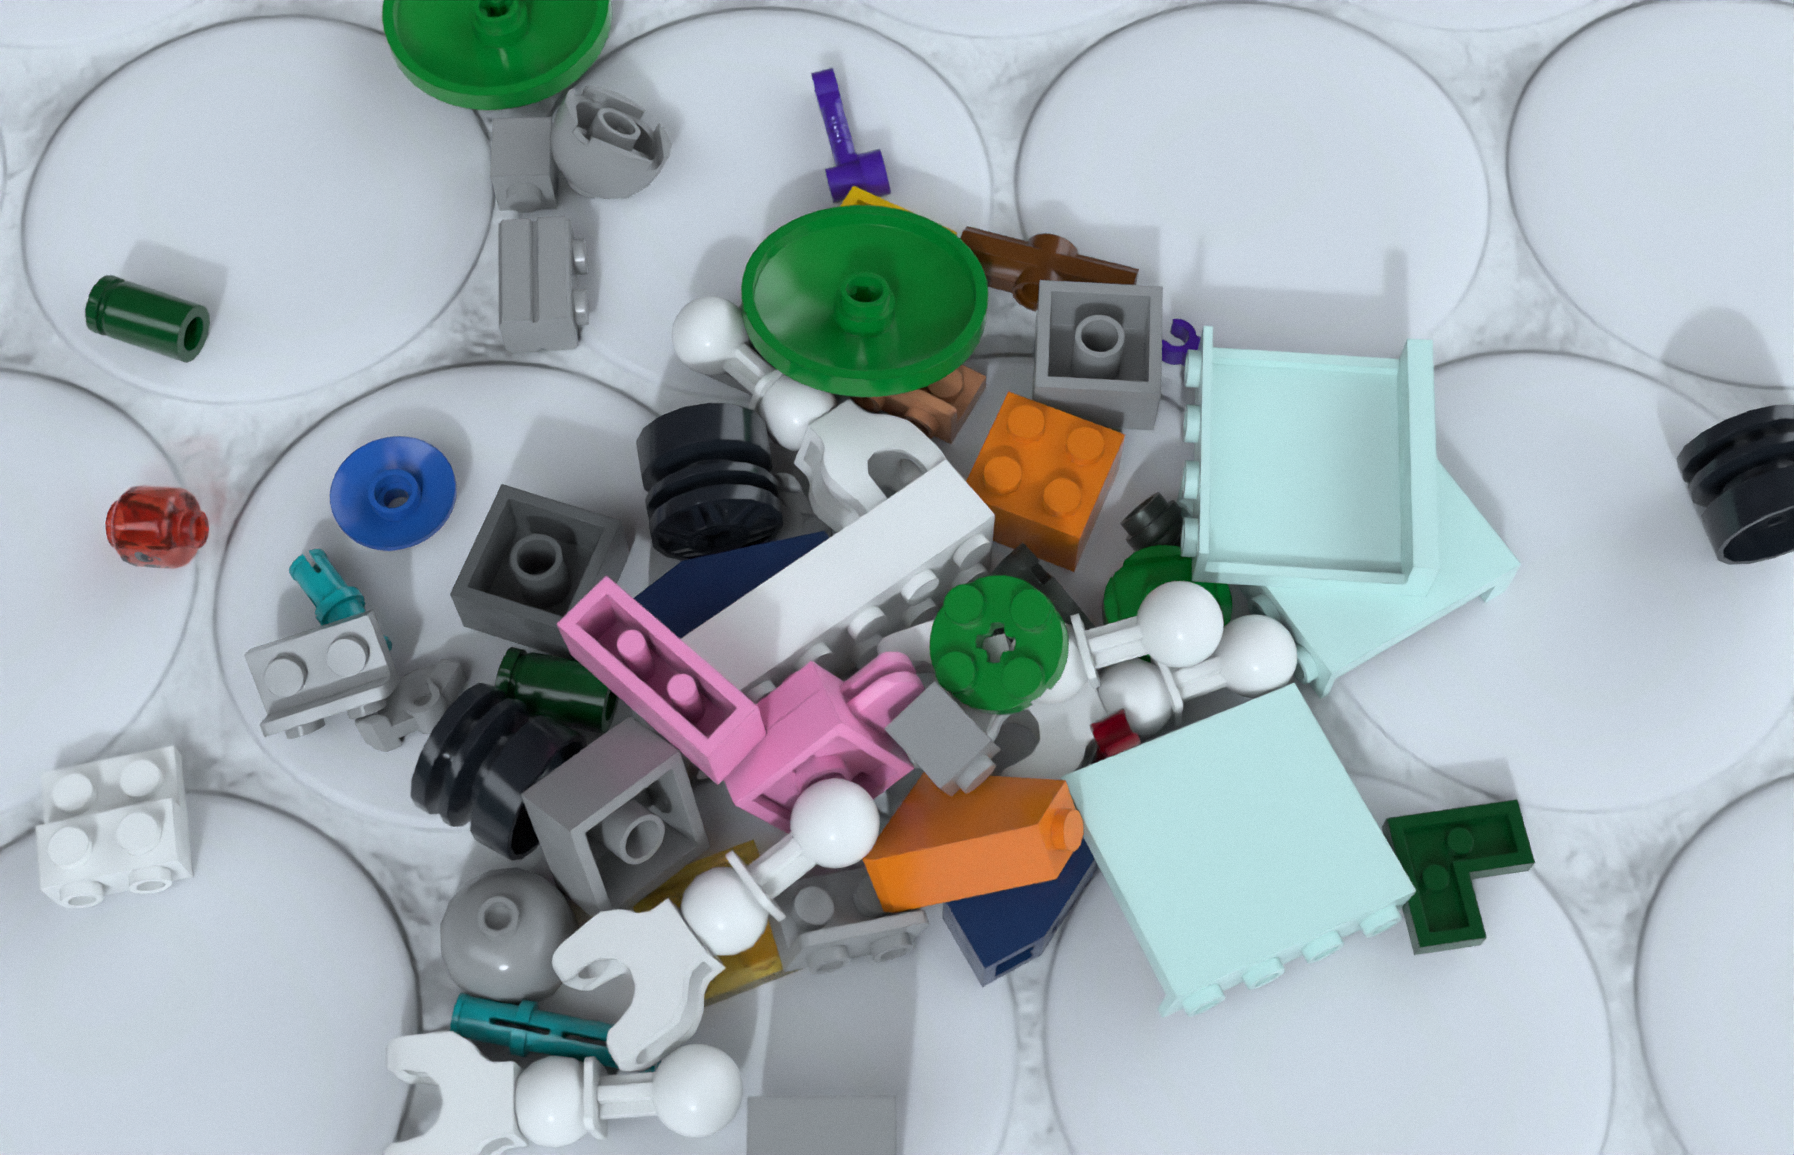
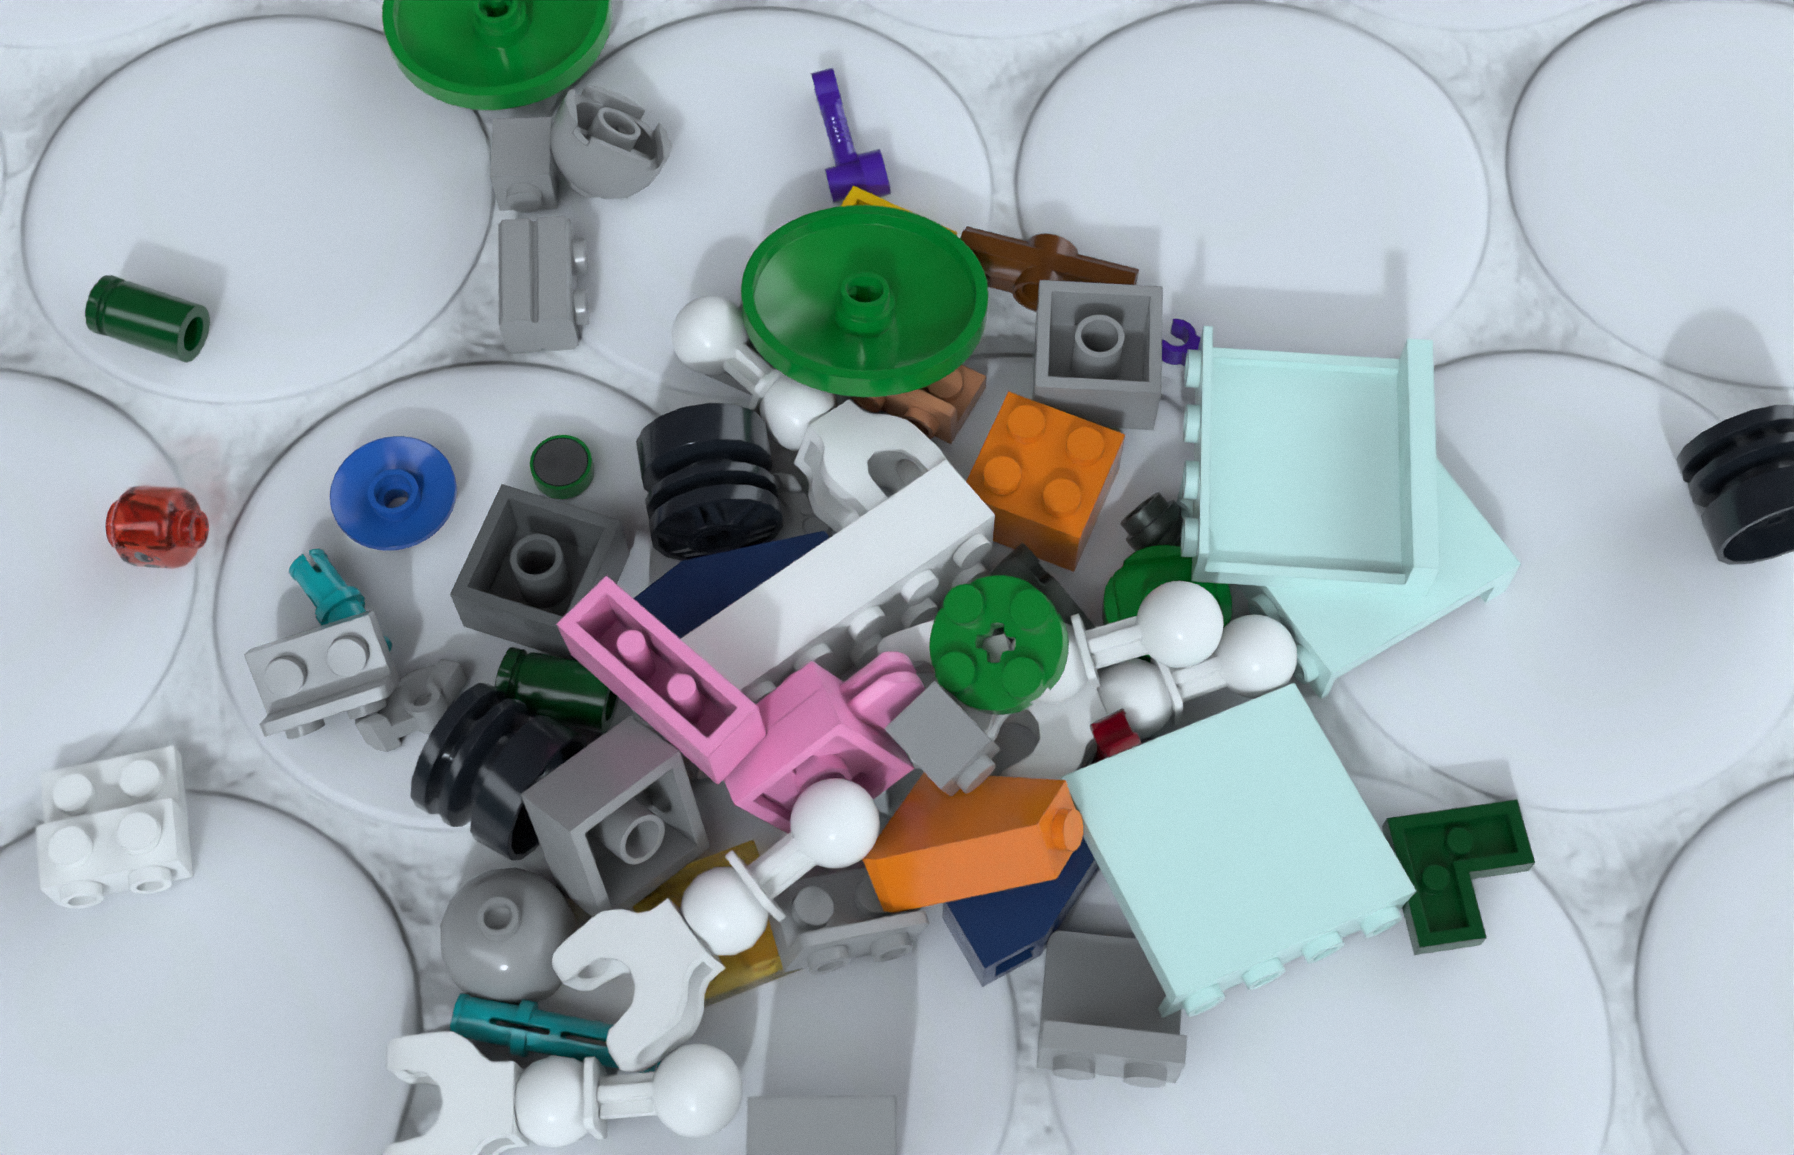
none -> tile [530,435,594,499]
none -> light grey bracket [1036,931,1187,1088]

